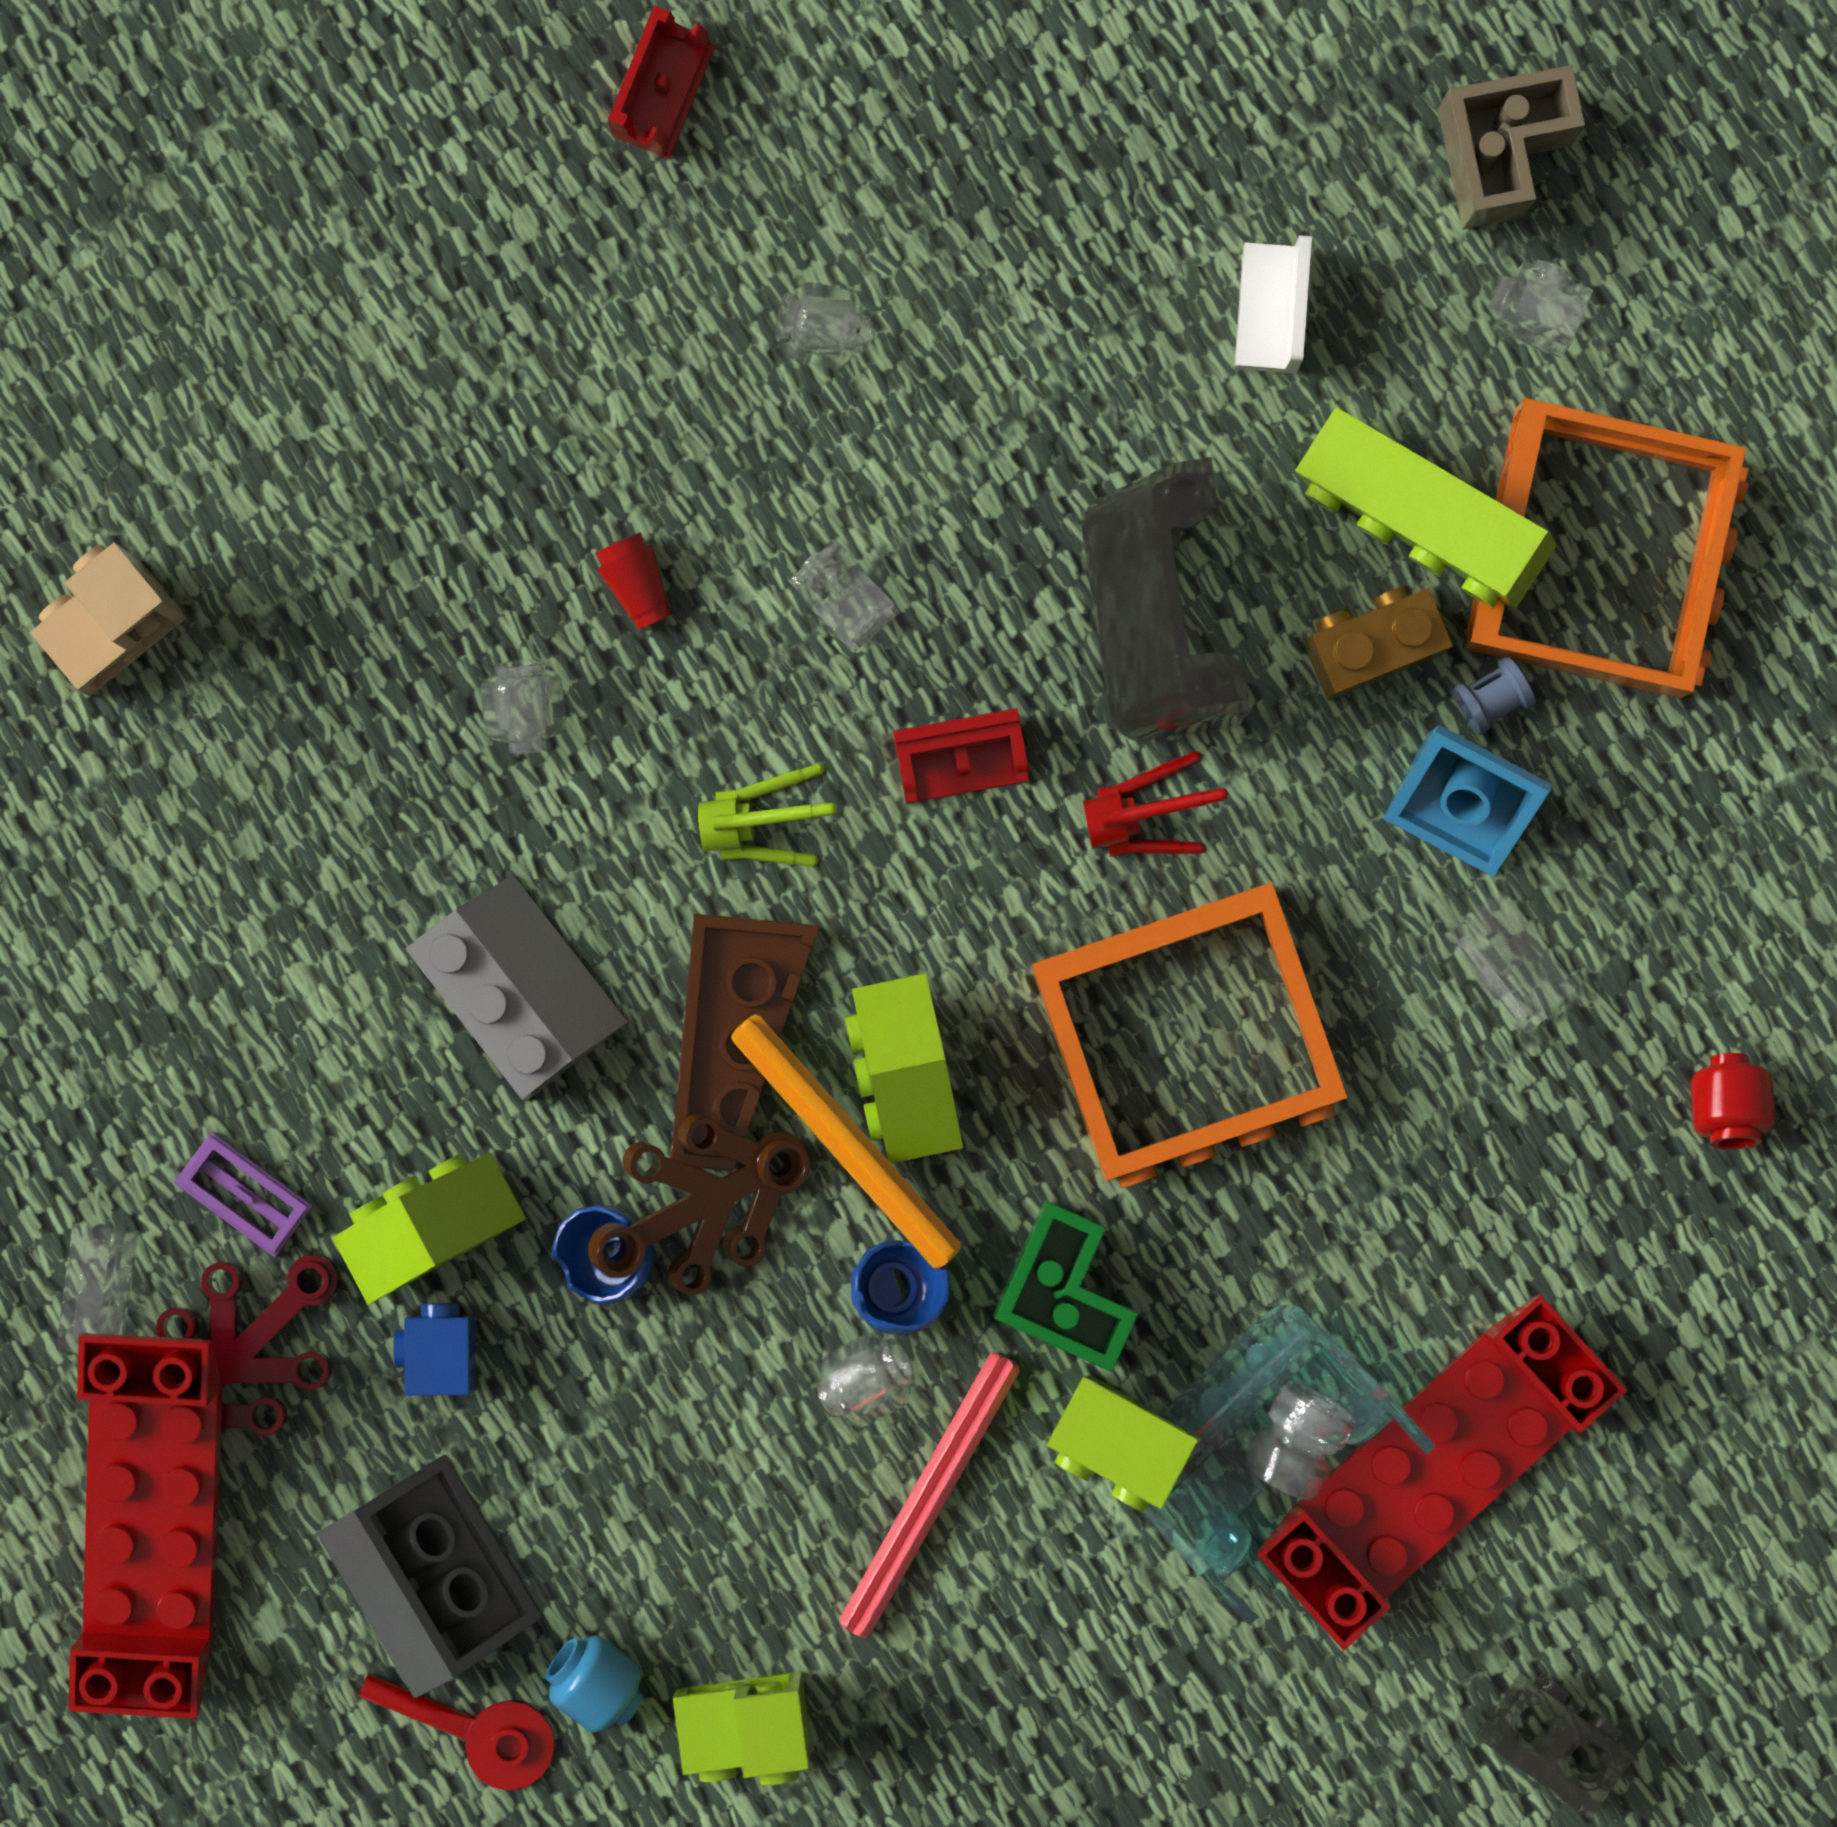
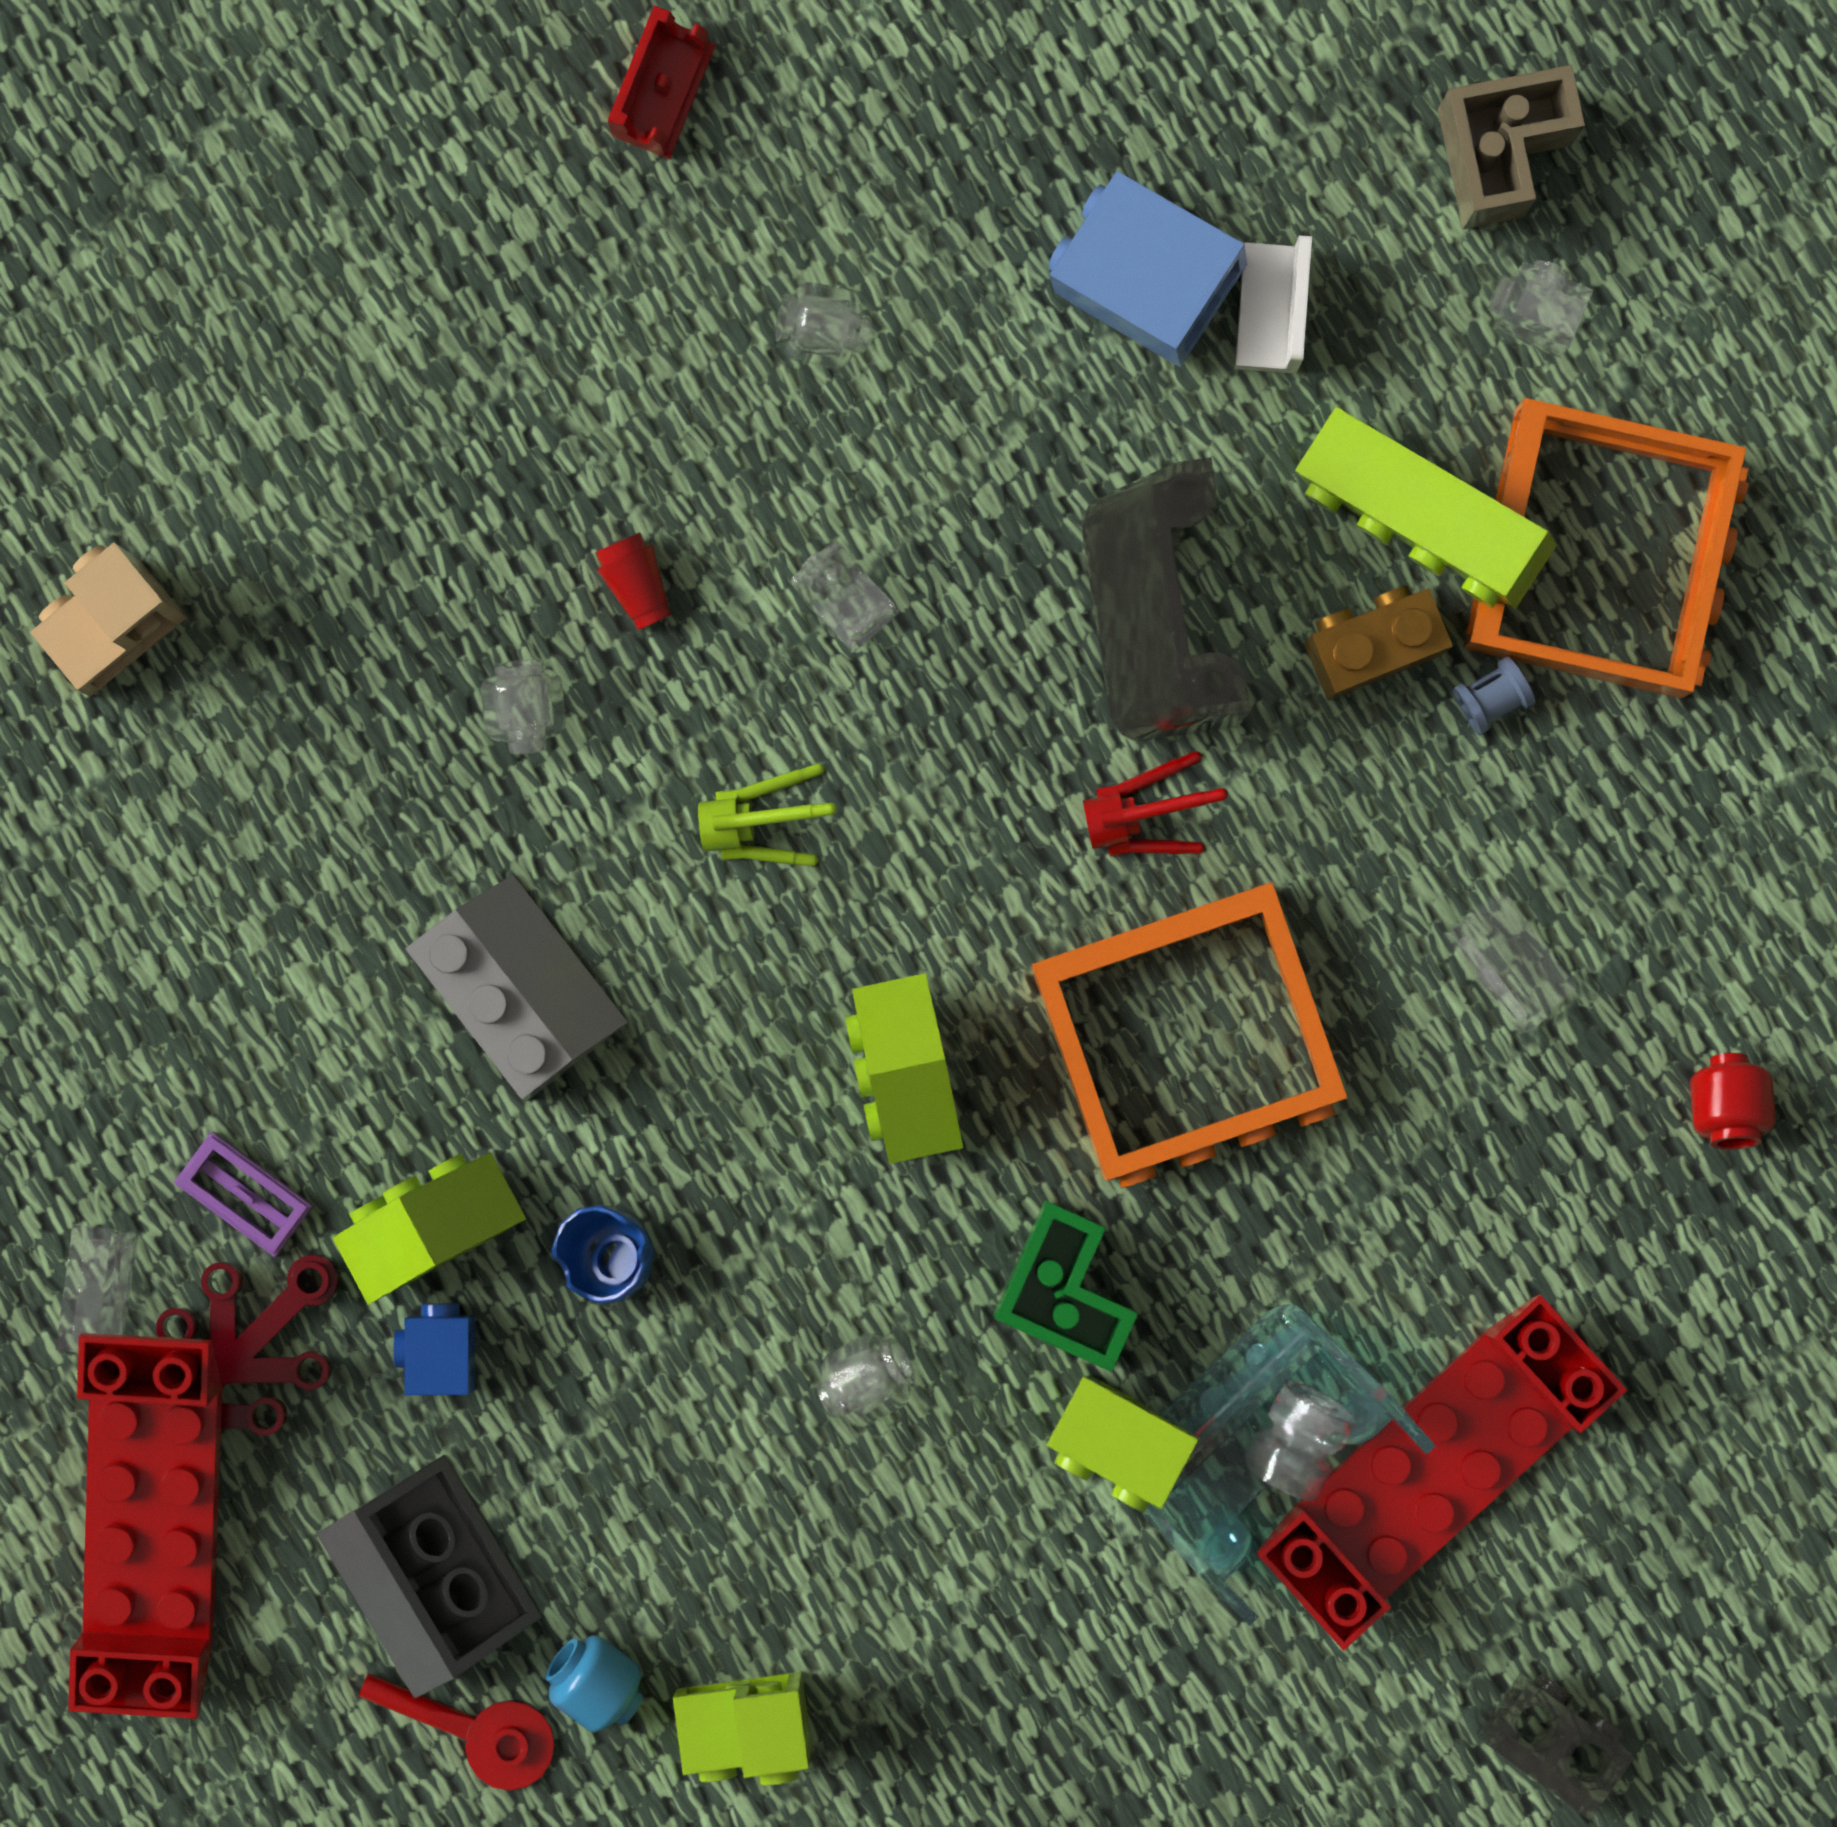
reddish brown plant [588,1114,810,1296] -> none
reddish brown wing [671,914,820,1171] -> none
light orange axle [731,1014,962,1269] -> none
coral axle [840,1352,1019,1639] -> none
blue hair [851,1240,950,1336] -> none
red hinge [893,708,1029,804] -> none
dark azure slope [1383,725,1552,877] -> none
none -> medium blue brick [1048,171,1247,368]

